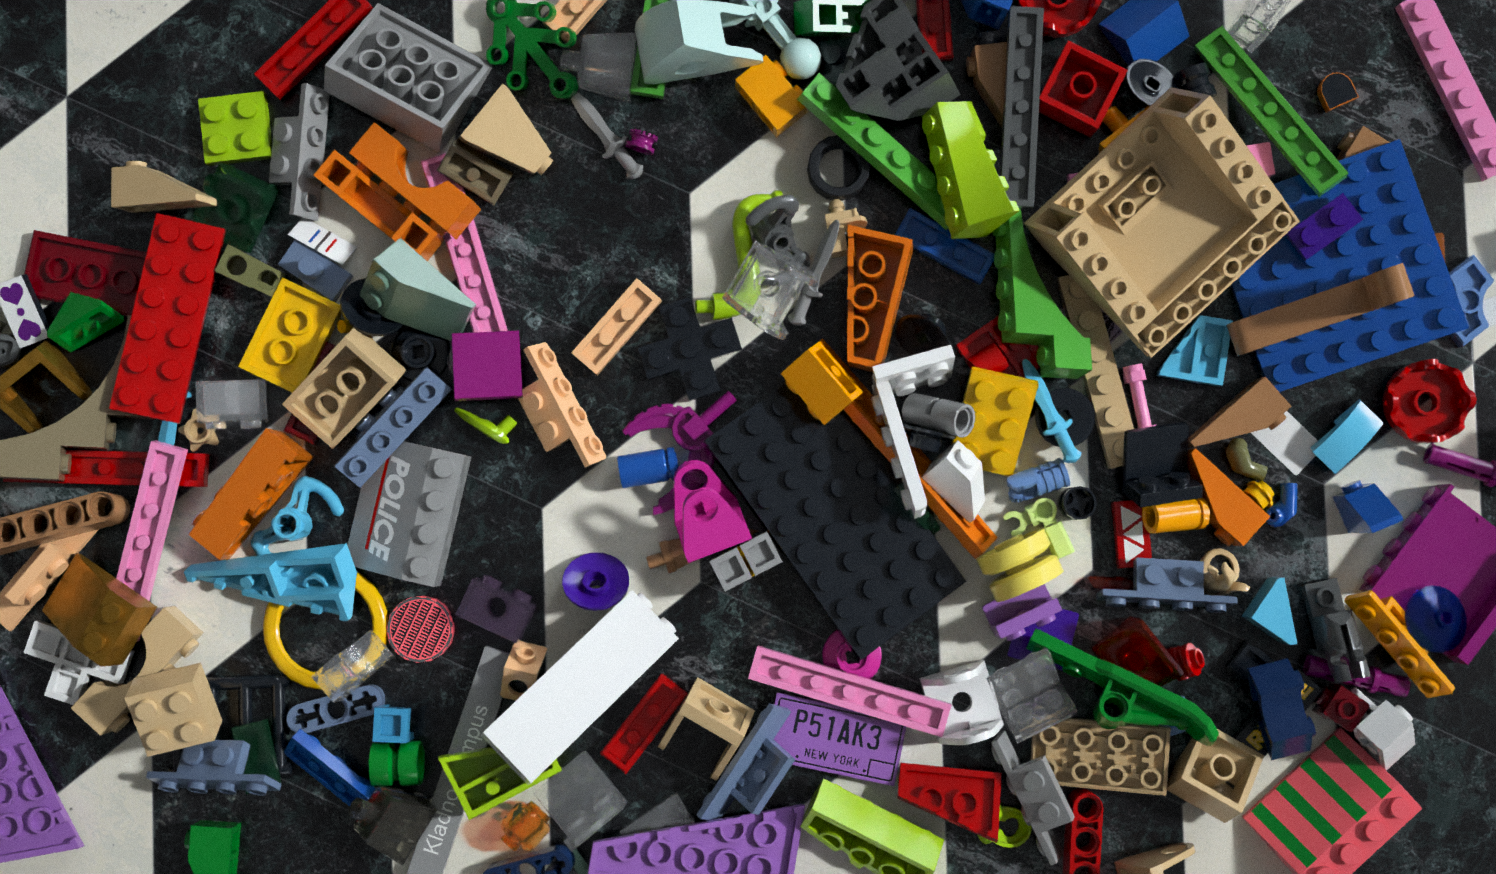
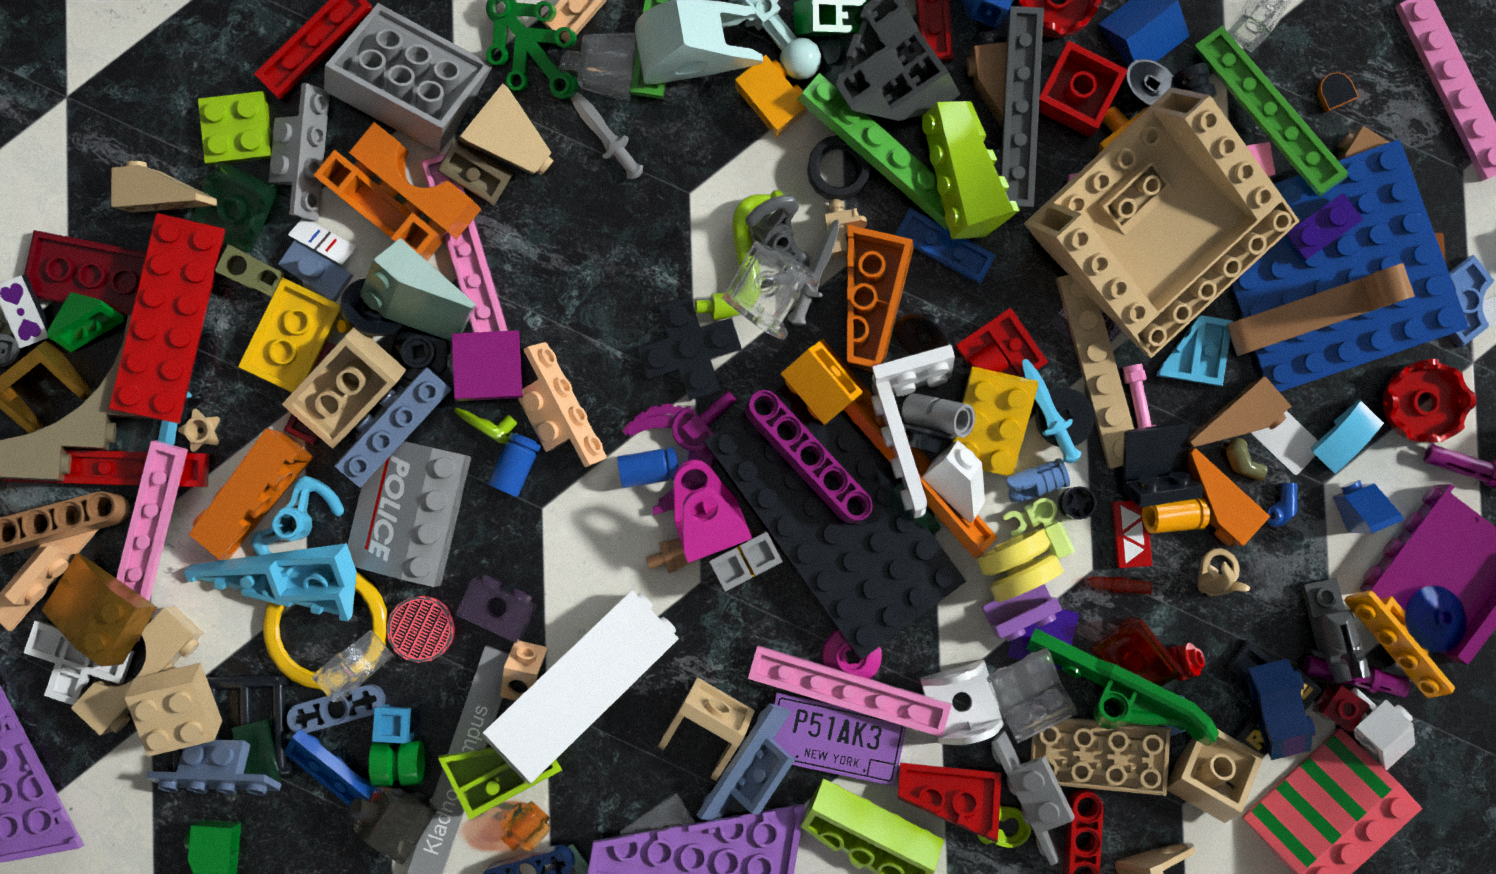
clear brick [195,379,269,430] -> none
clear bracket [534,751,627,852] -> none
dark purple dish [562,553,629,611] -> none
light nougat plate [571,278,662,376] -> none
red tile [600,673,688,774] -> none
magenta bush [625,129,658,155] -> none
bright green arch [992,209,1092,379] -> none
sand blue bracket [1096,557,1237,613] -> none
medium azure slope [1242,577,1297,645] -> none
yellow plate [1243,481,1274,509] -> none
none -> blue piece [487,432,541,497]
none -> magenta beam [745,390,873,524]

